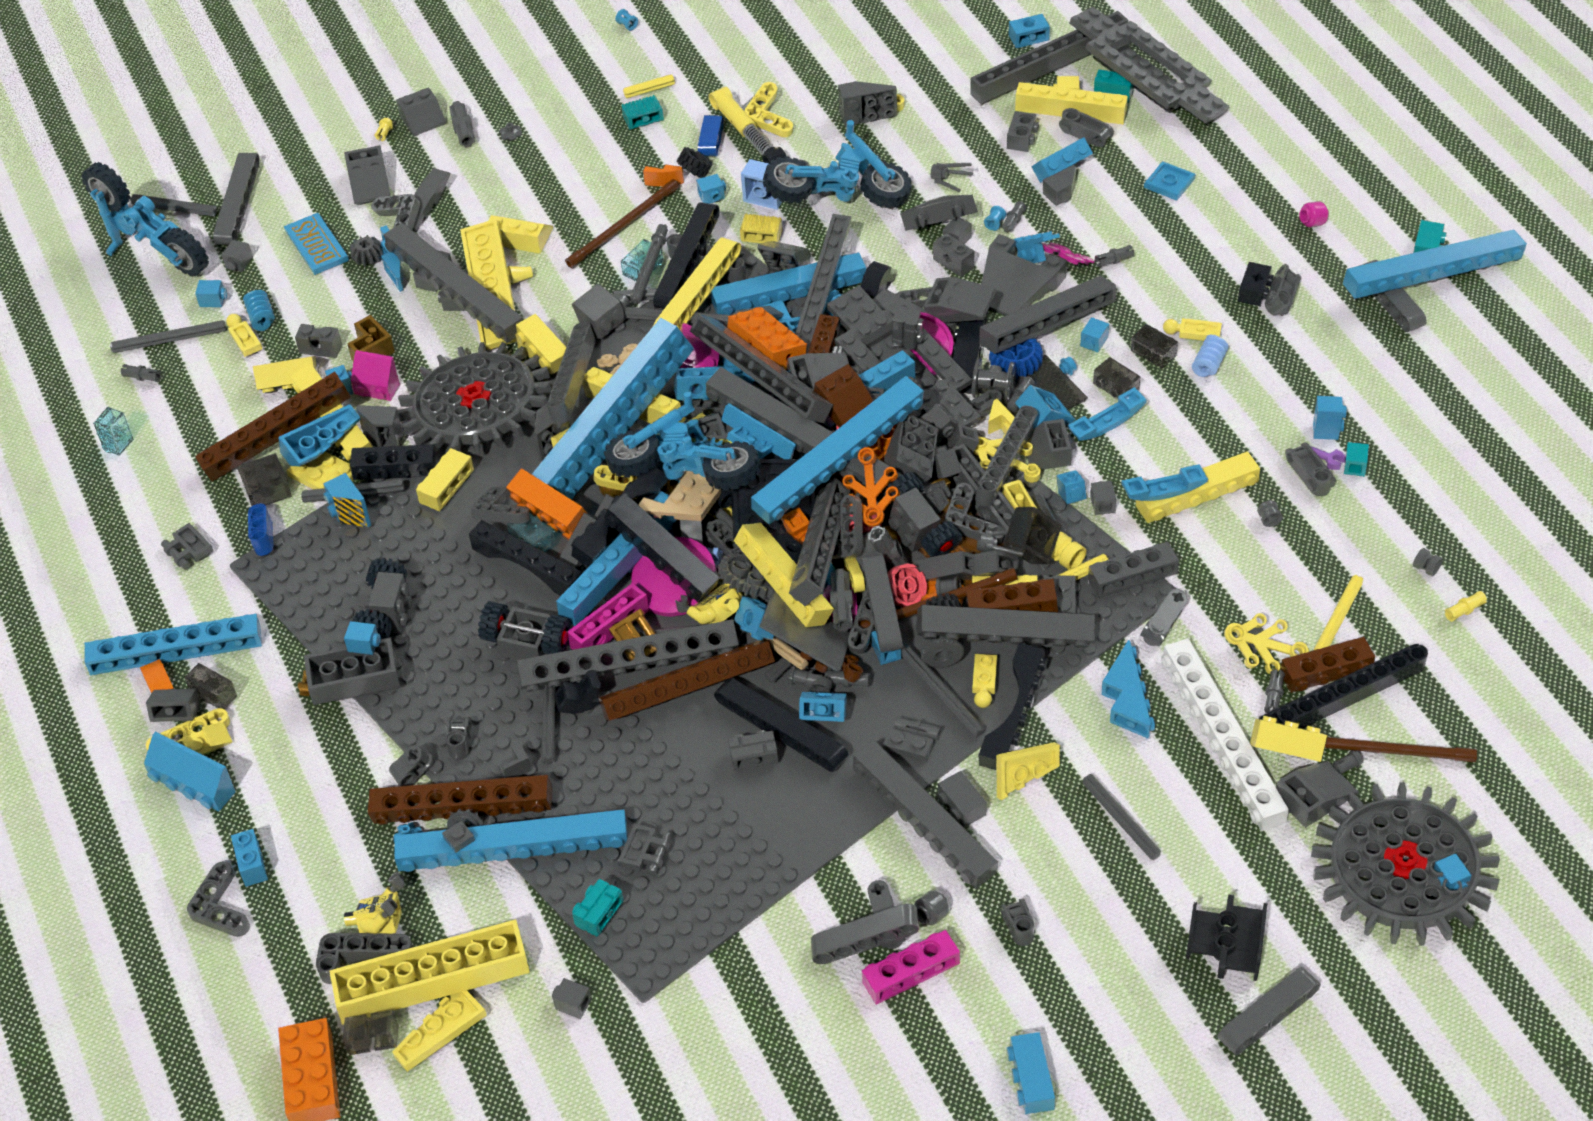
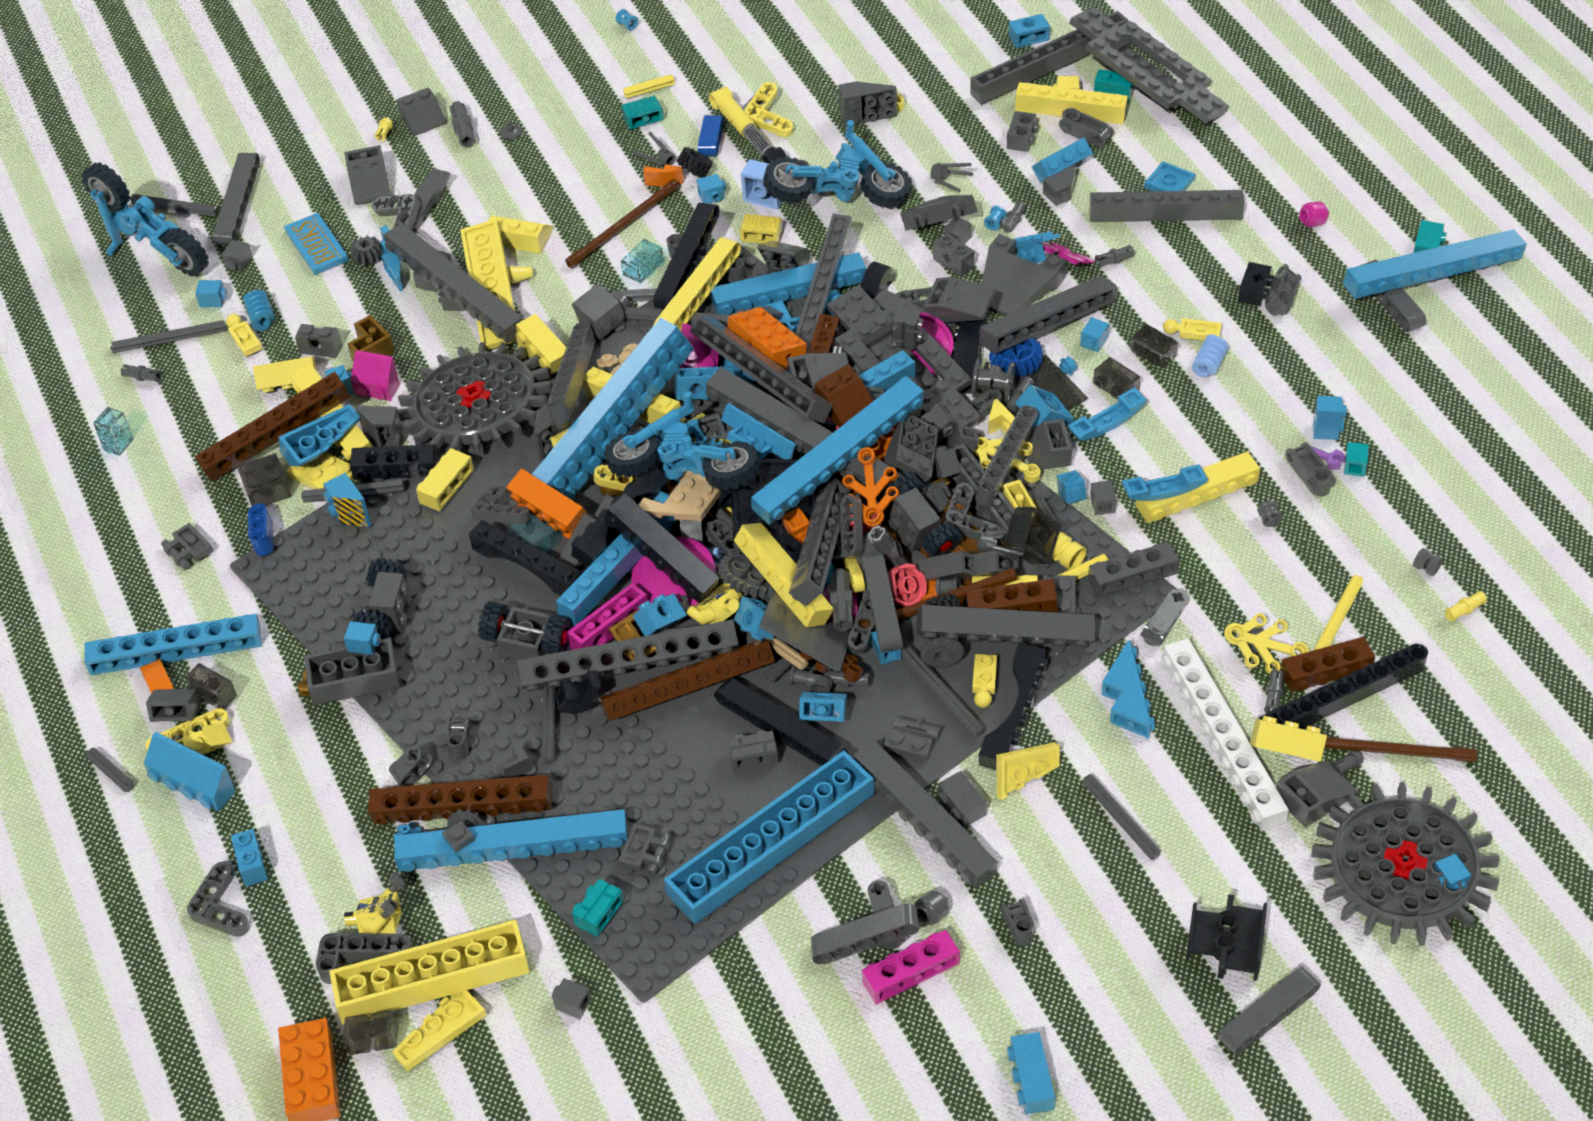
dark grey axle [630,224,668,304] -> none
none -> dark grey axle [86,747,134,792]
none -> dark grey plant [632,132,676,167]
none -> dark azure brick [633,593,687,636]
none -> dark azure brick [664,750,874,924]
none -> dark grey brick [1089,190,1245,222]

